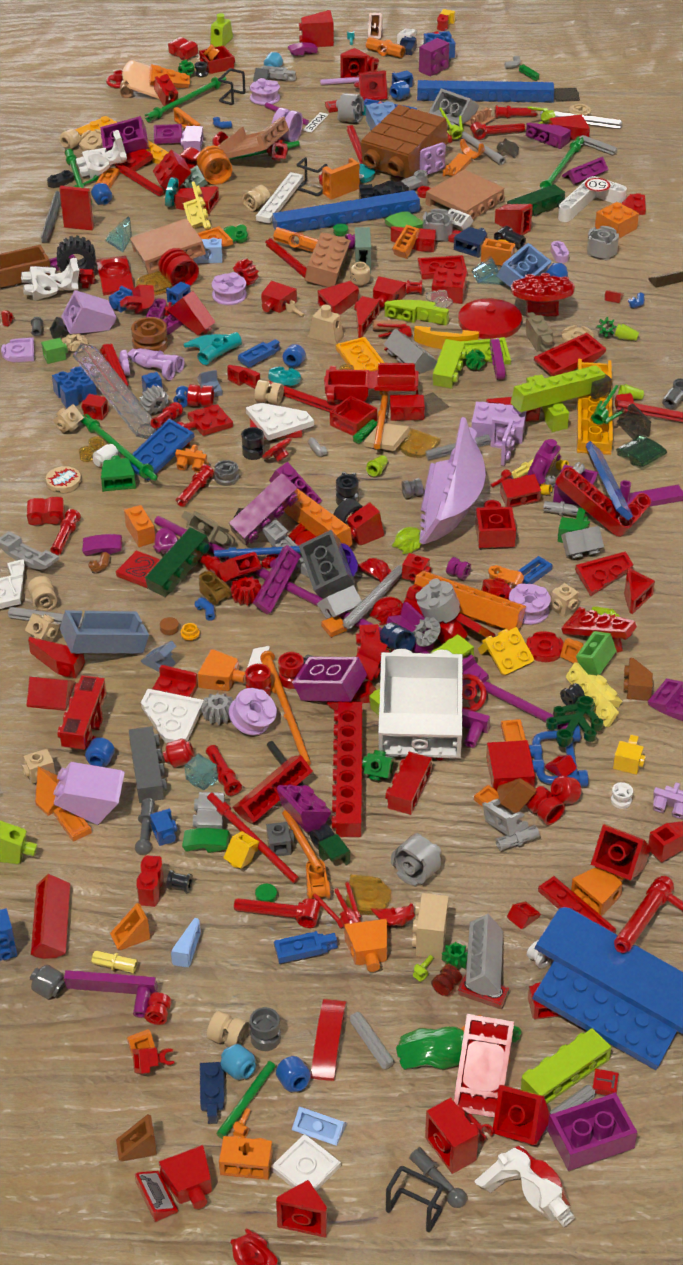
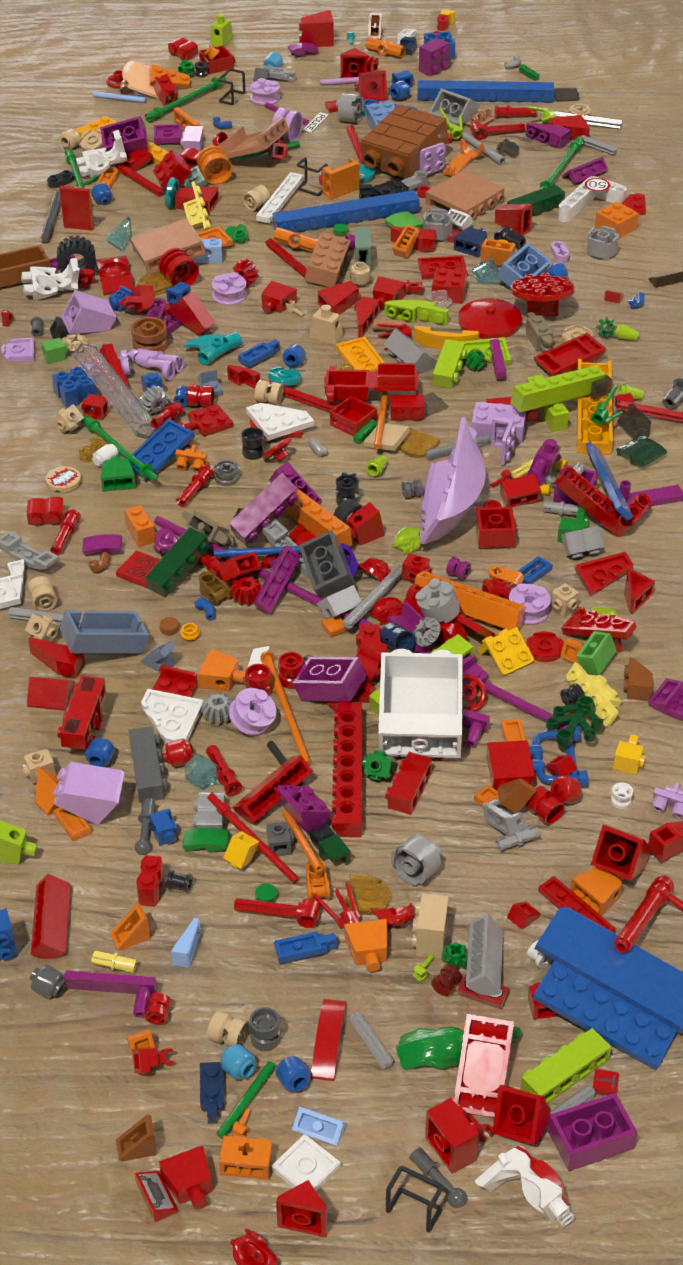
none -> light blue bar [93,91,146,103]

